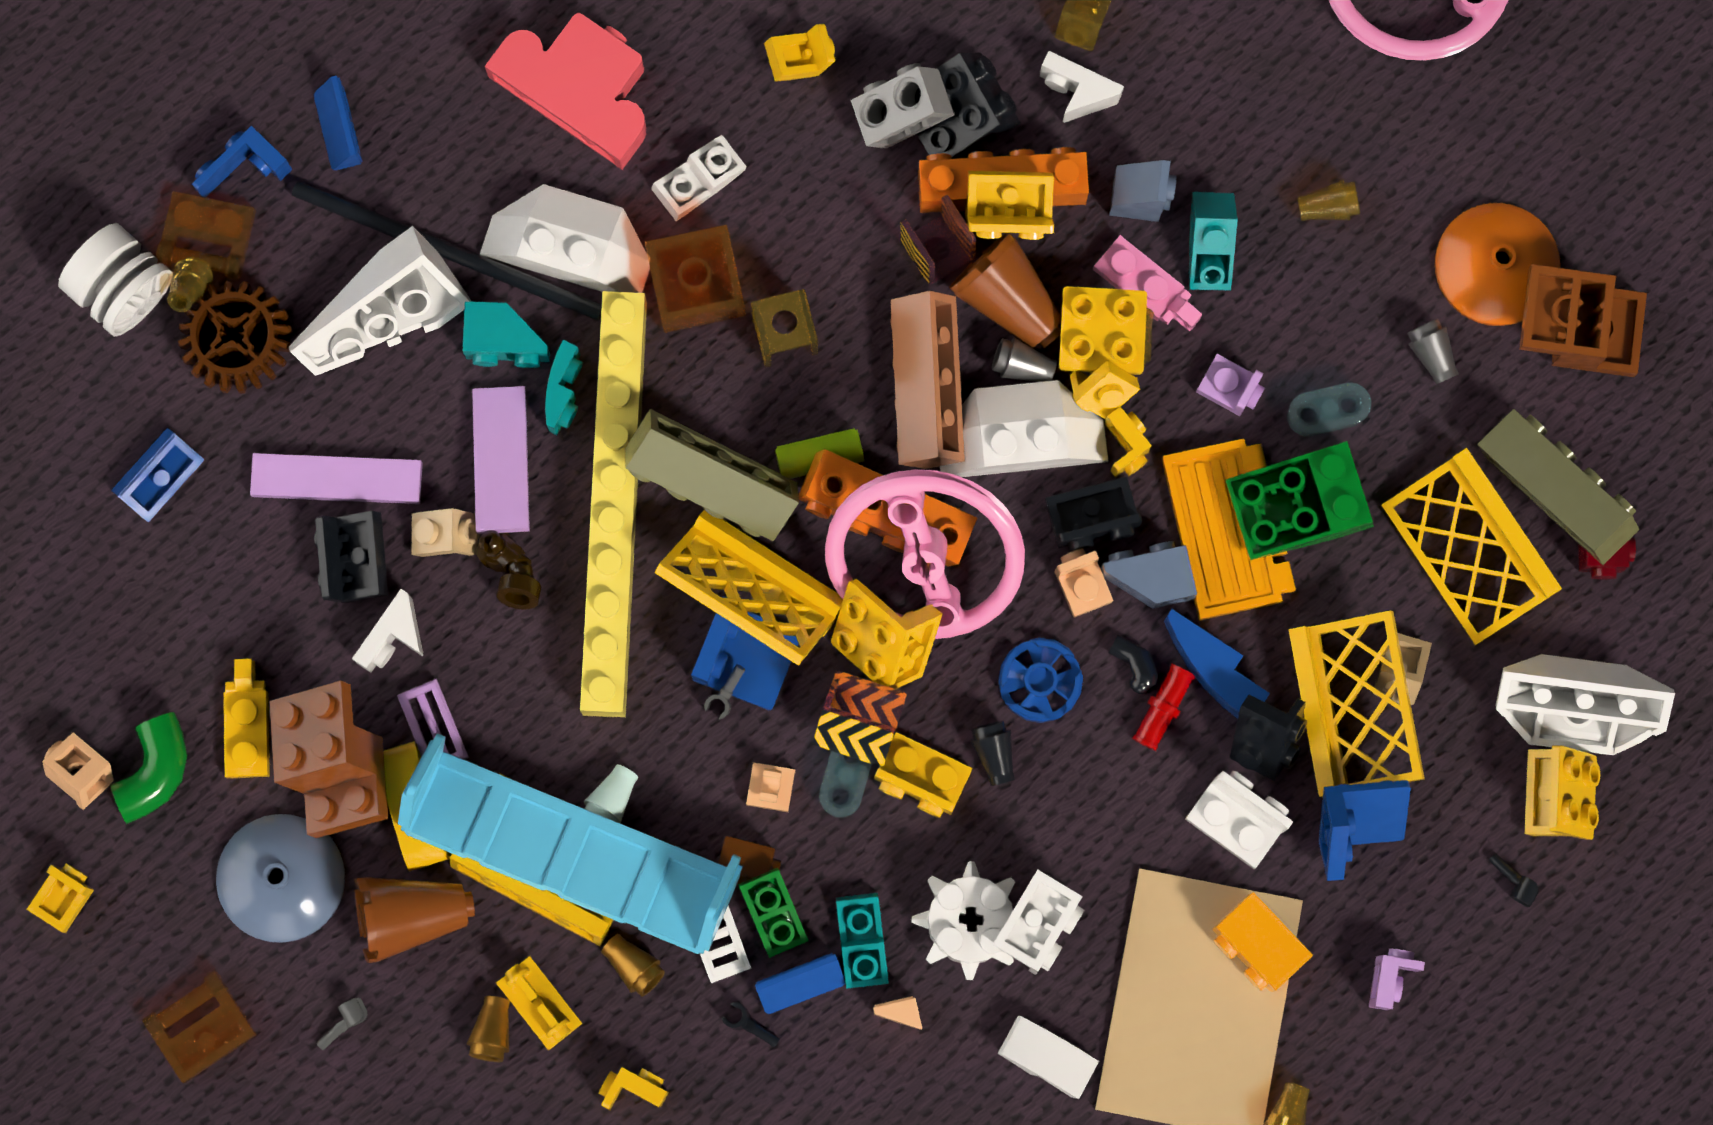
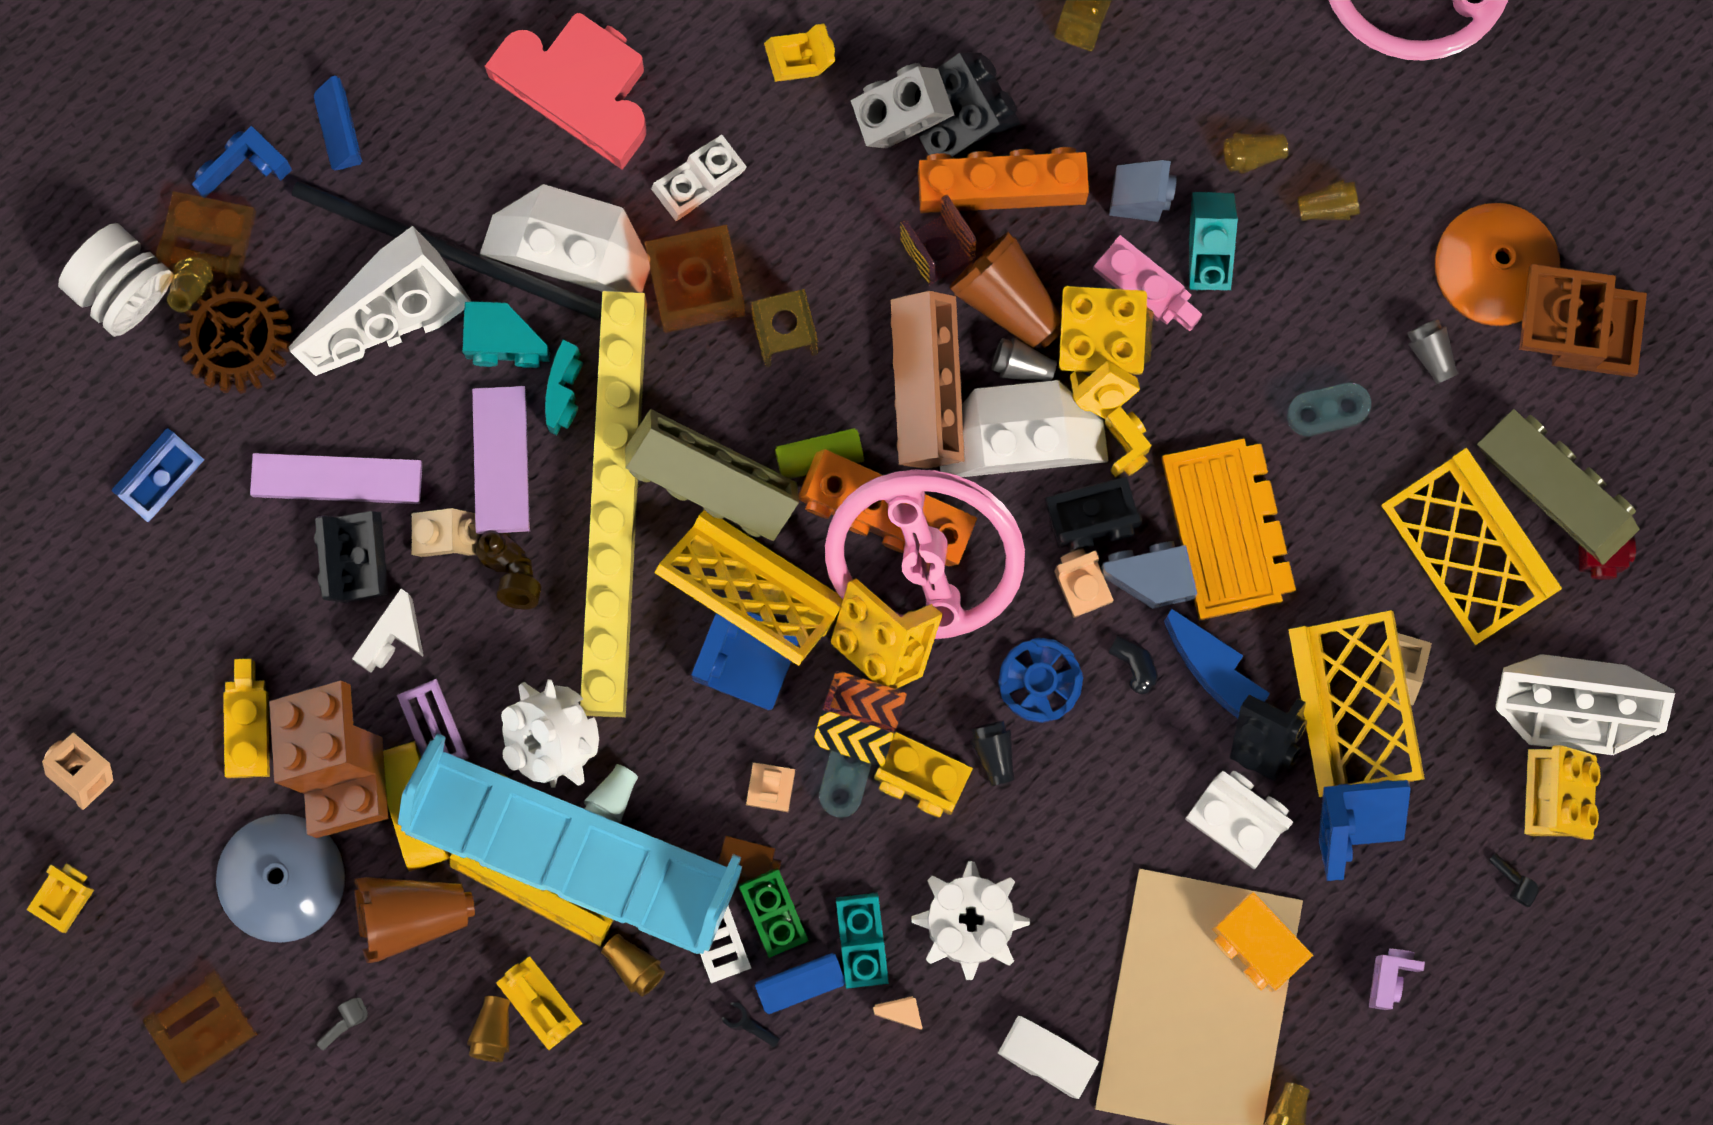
green cylinder [110,712,187,824] -> none
yellow bracket [598,1067,669,1110] -> none
dark grey hand [704,664,745,719] -> none
yellow bracket [965,171,1054,240] -> none
white bracket [993,870,1084,975] -> none
white slope [1040,51,1124,123] -> none
red pin [1132,664,1196,751] -> none
lavender bracket [1196,354,1265,416] -> none
green slope [1225,441,1374,560] -> none
none -> white brick [501,679,599,788]
none -> clear yellow cone [1223,133,1288,174]

